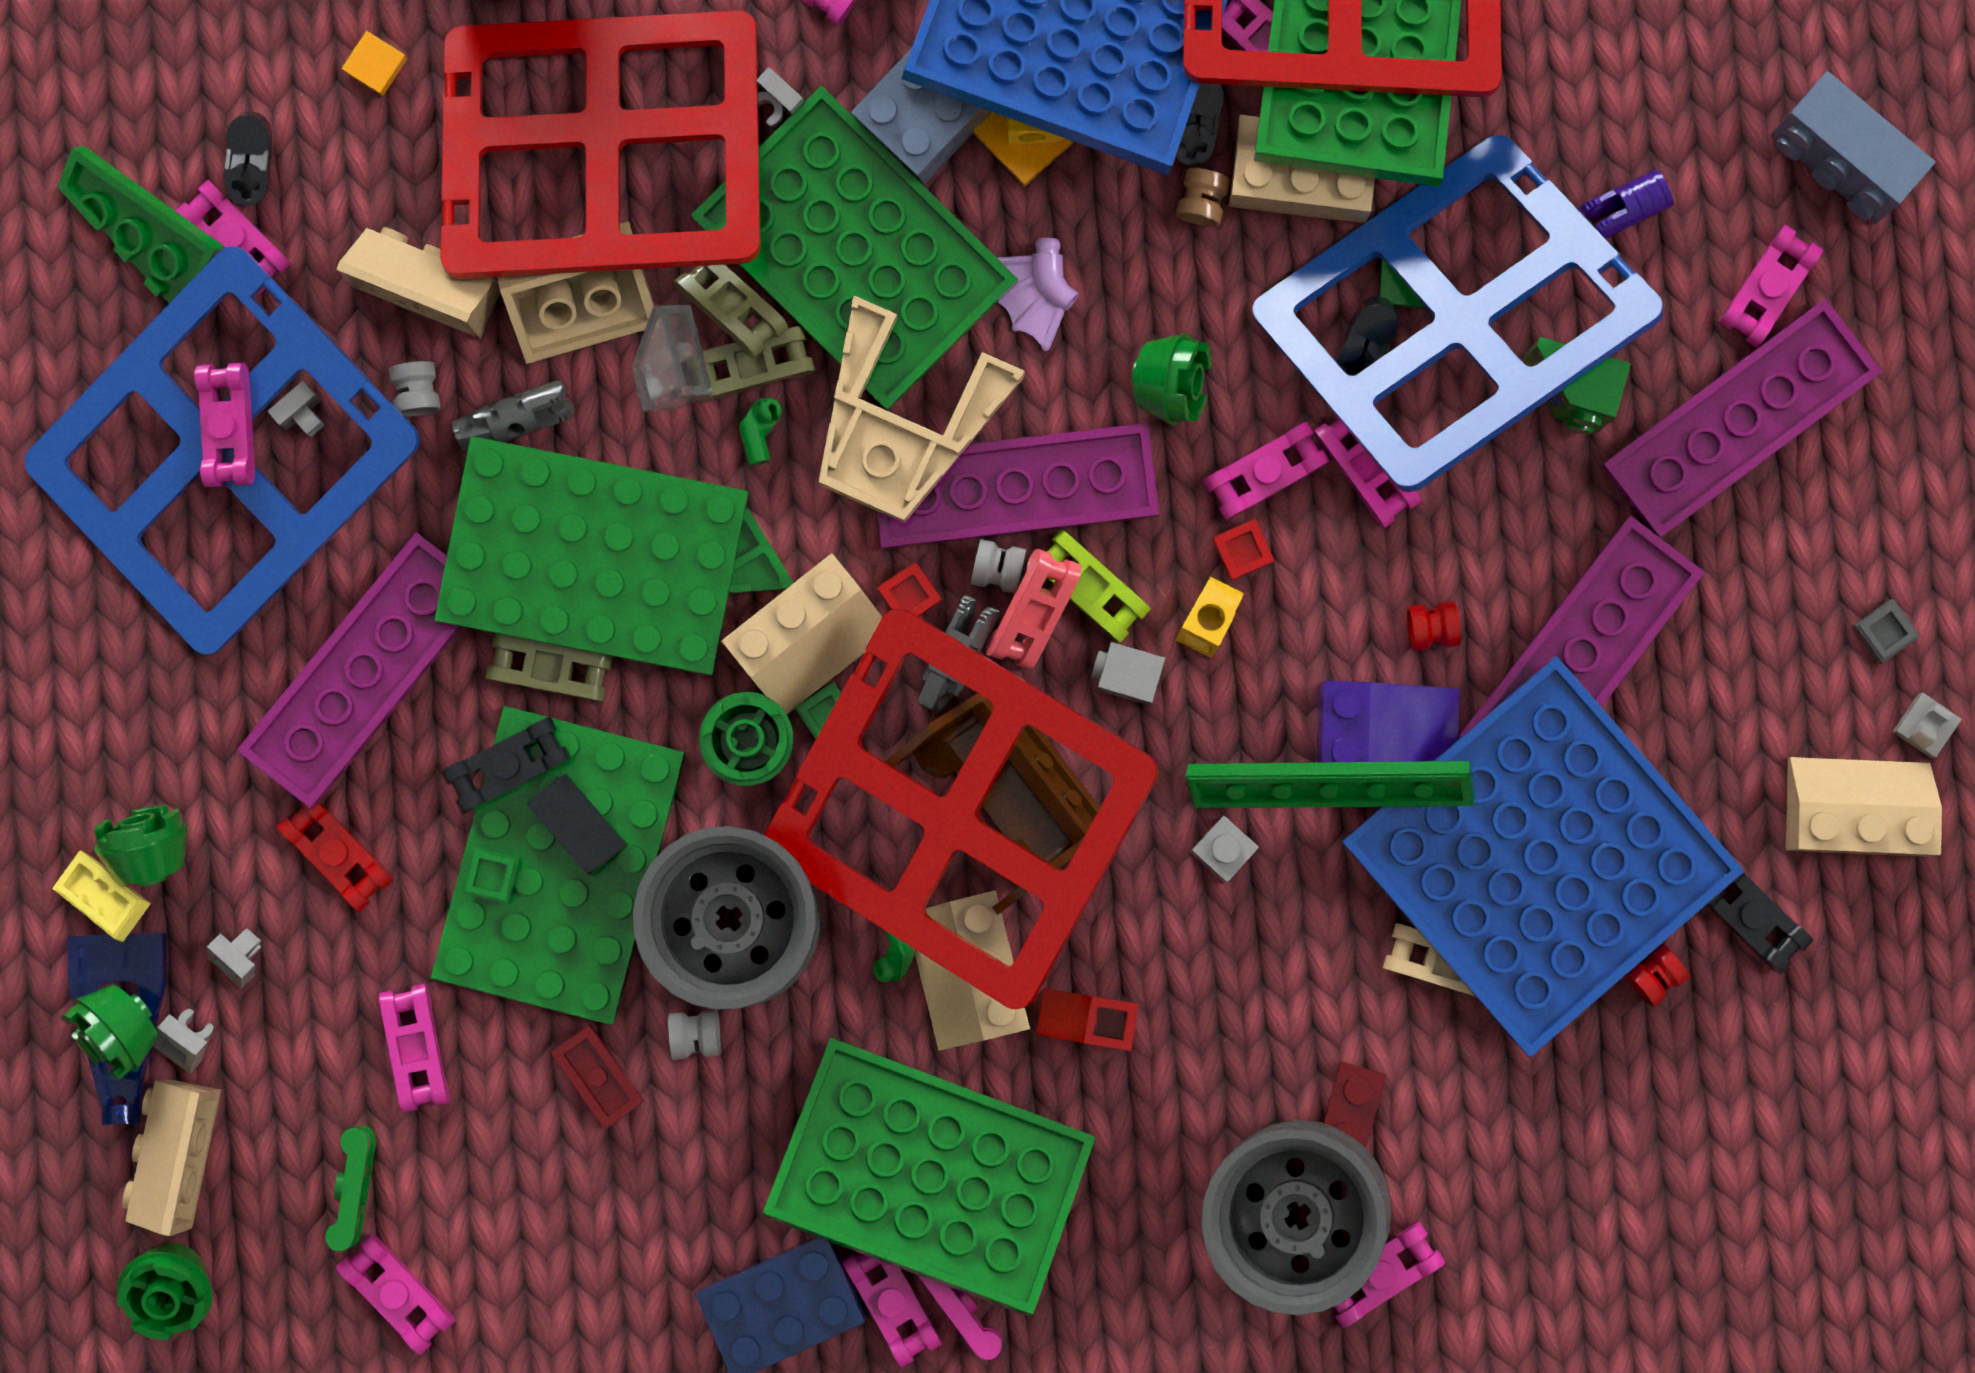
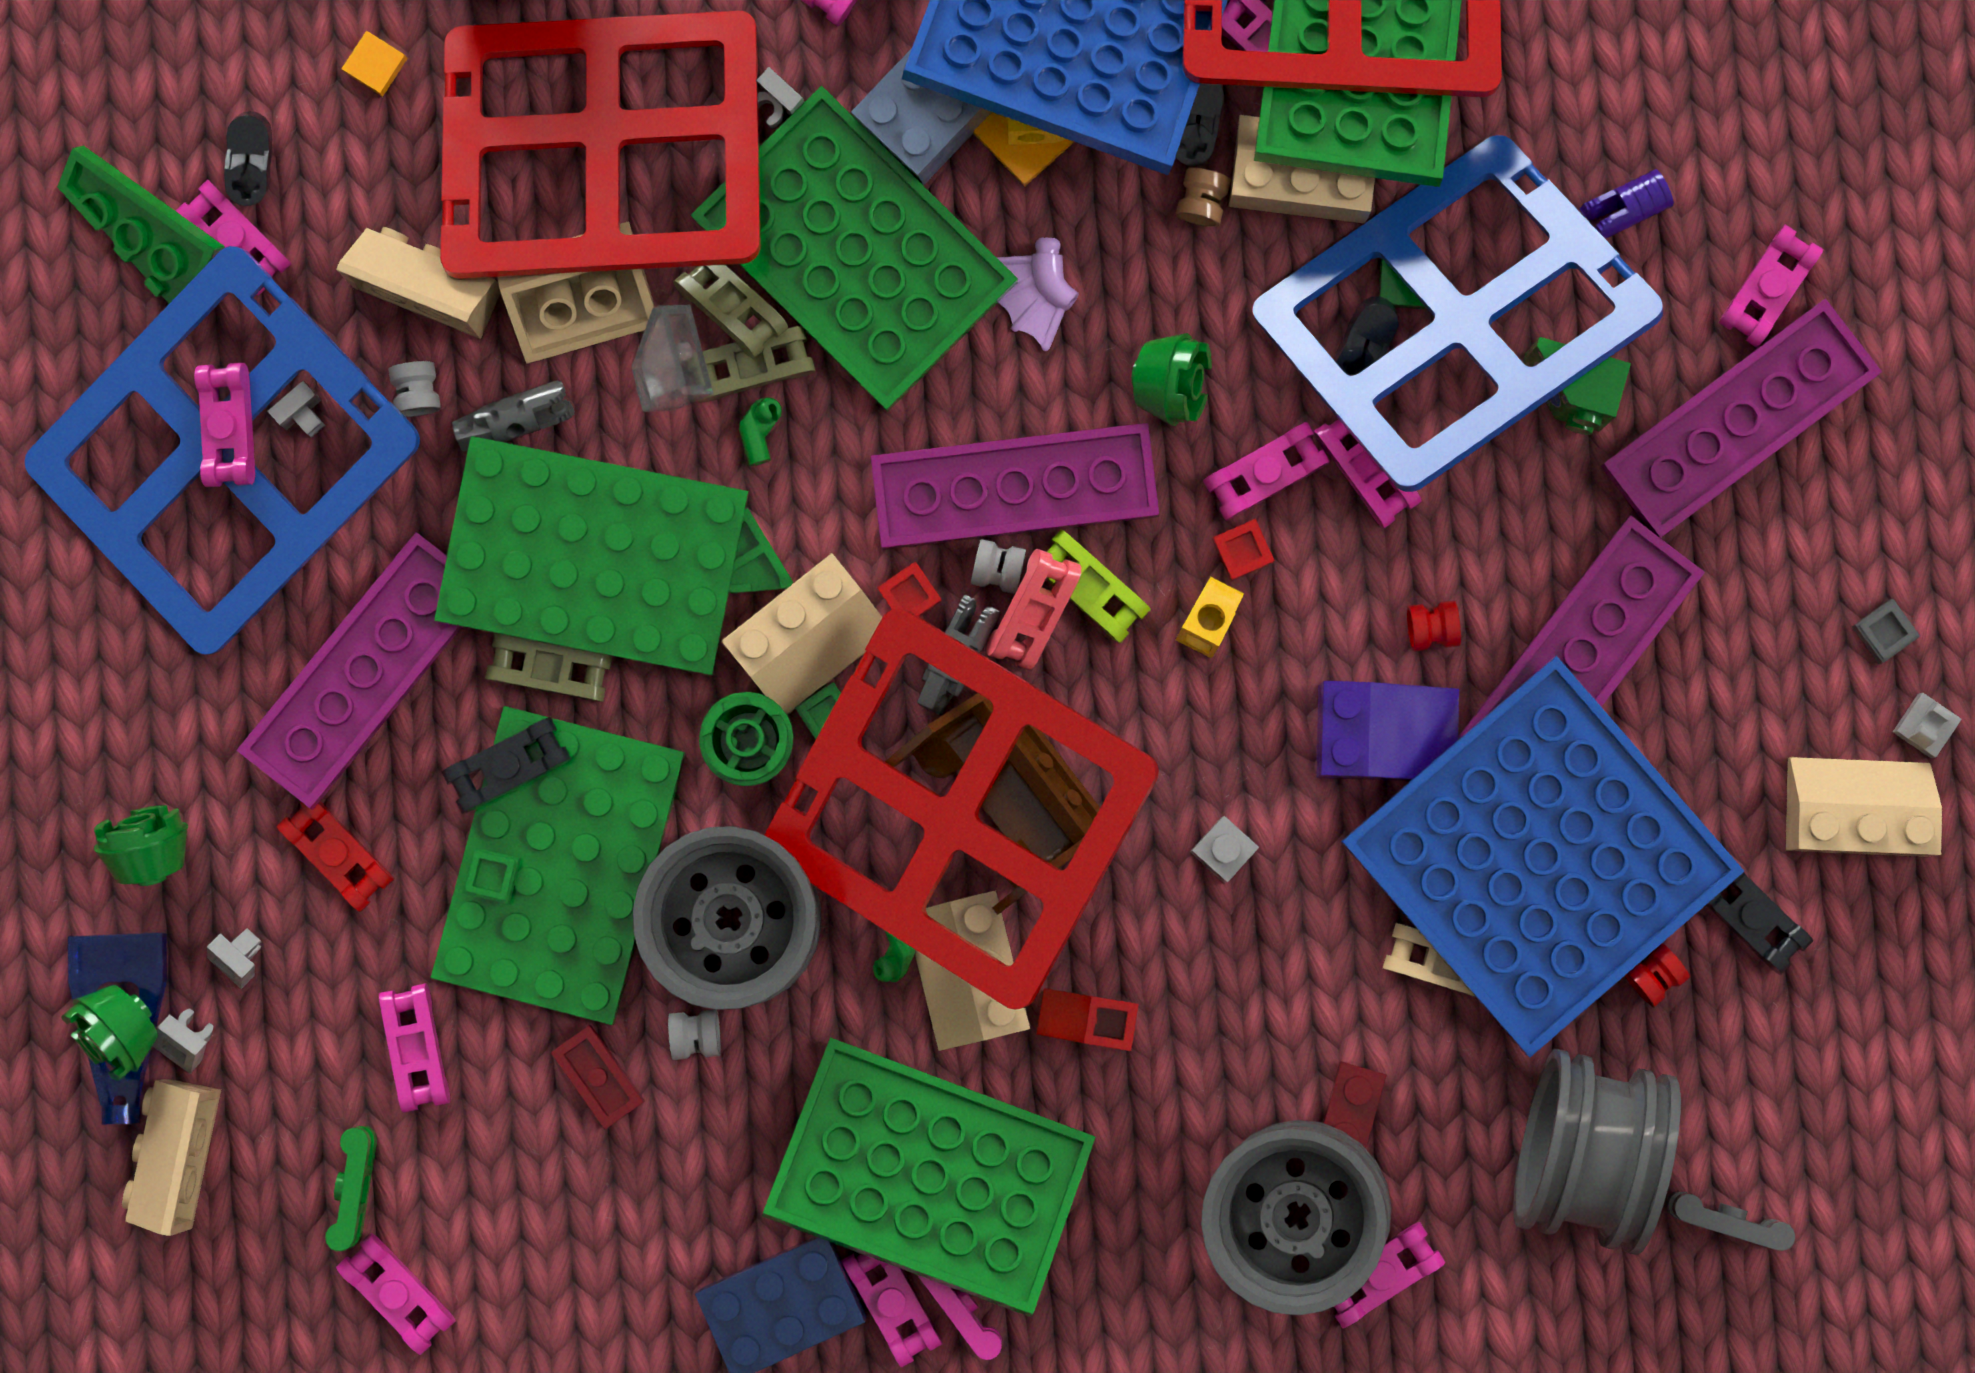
light yellow plate [52,850,151,942] -> none
green cone [116,1243,212,1340] -> none
black slope [527,774,628,876] -> none
tan wing [819,296,1025,523] -> none
light grey brick [1091,642,1165,706] -> none
green tile [1186,761,1475,808] -> none
sand blue brick [1770,71,1936,224] -> none
none -> dark grey wheel [1513,1049,1681,1255]
none -> dark grey plate [1666,1191,1795,1251]

